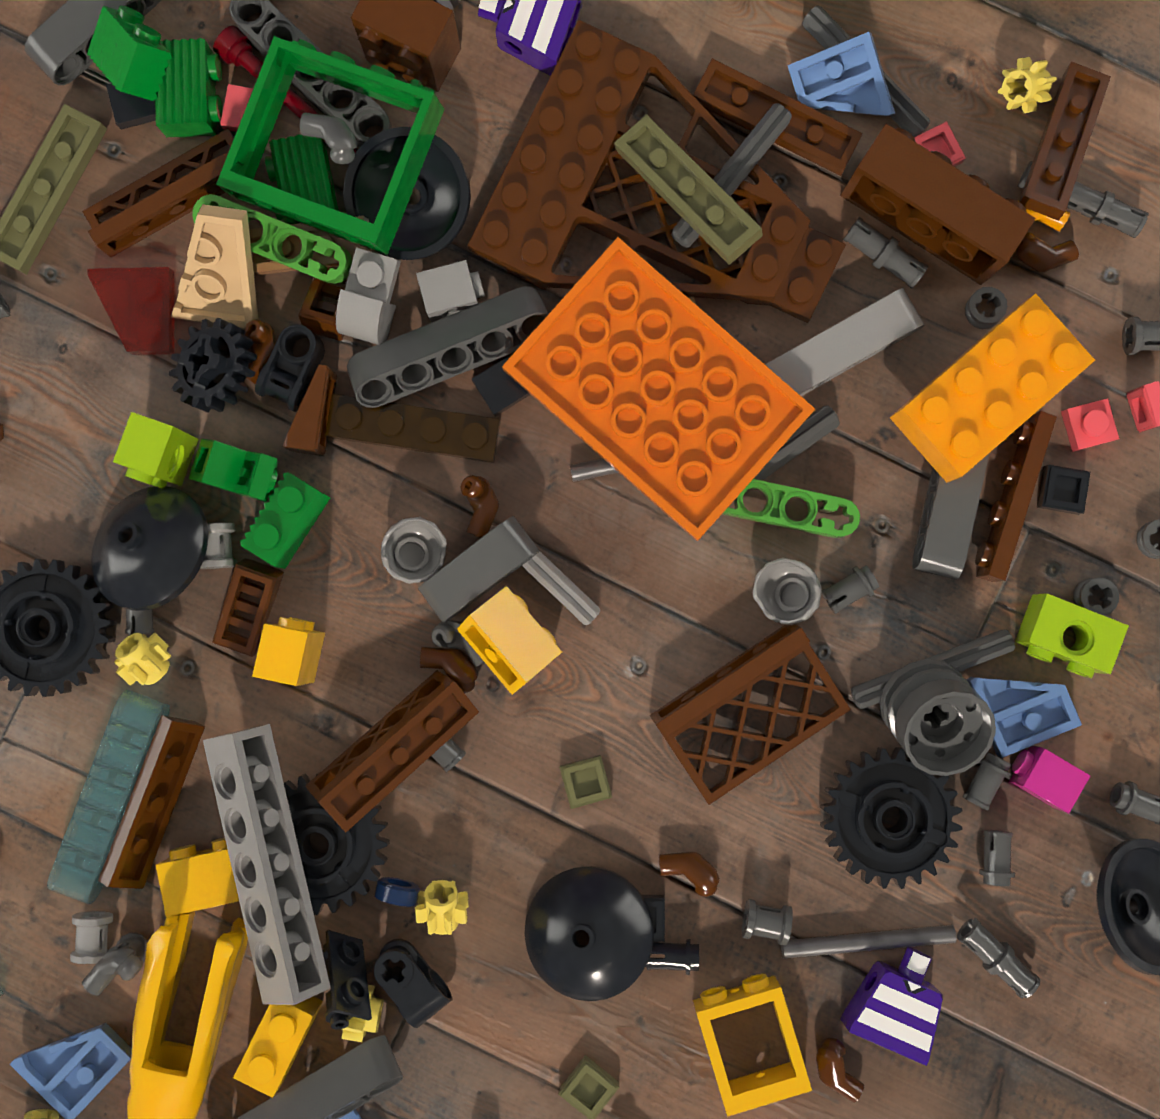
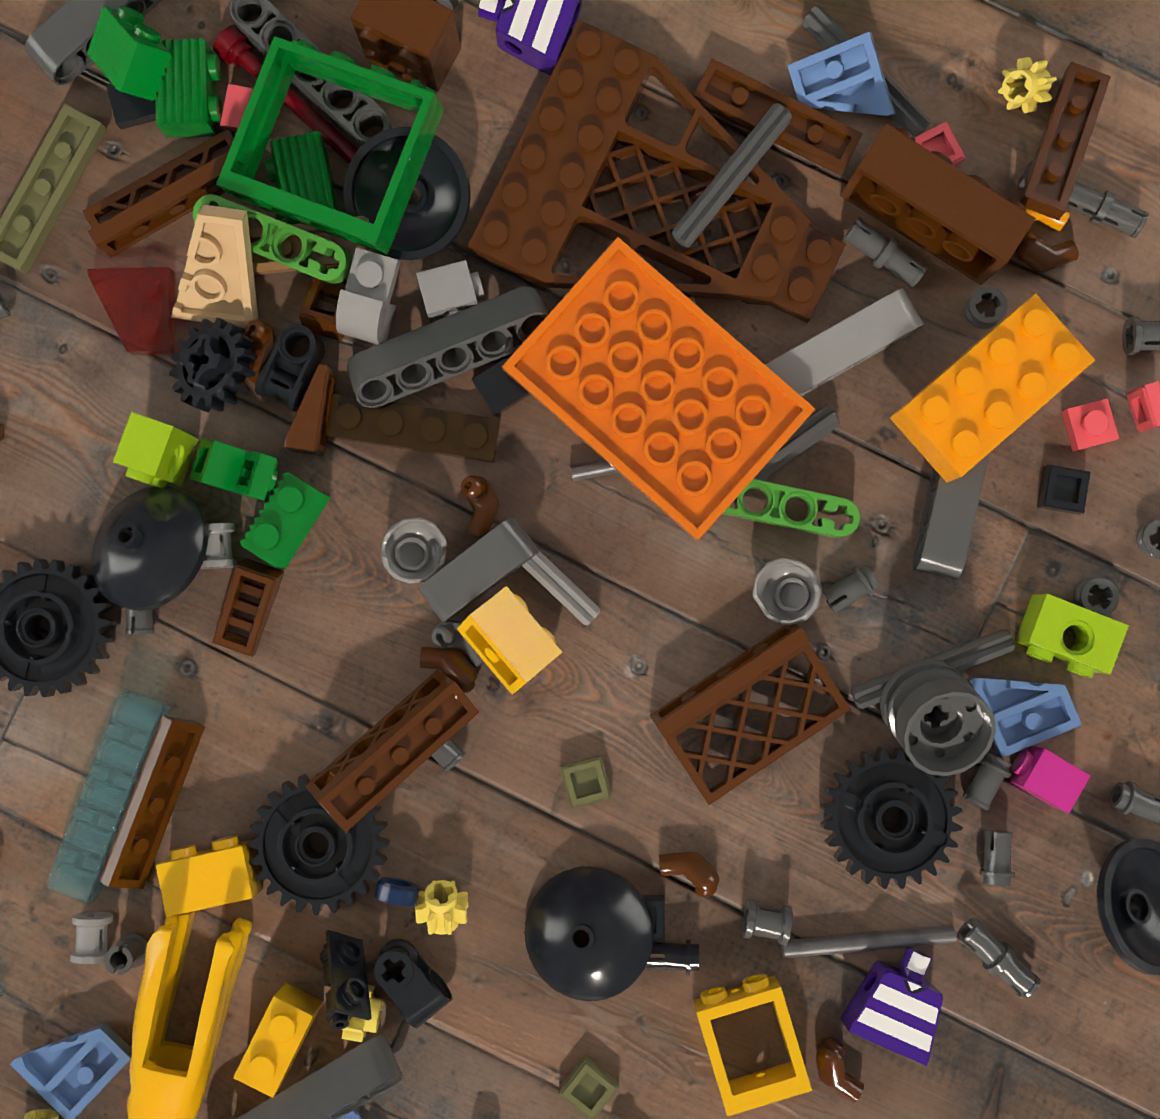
dark grey arm [82,947,143,996] -> none
light yellow gear [114,633,171,686] -> none
light grey brick [203,724,331,1005] -> none
yellow brick [252,617,325,686] -> none
dark grey arm [300,113,357,164] -> none
olive plate [614,114,763,265] -> none
reddish brown plate [975,411,1057,582] -> none

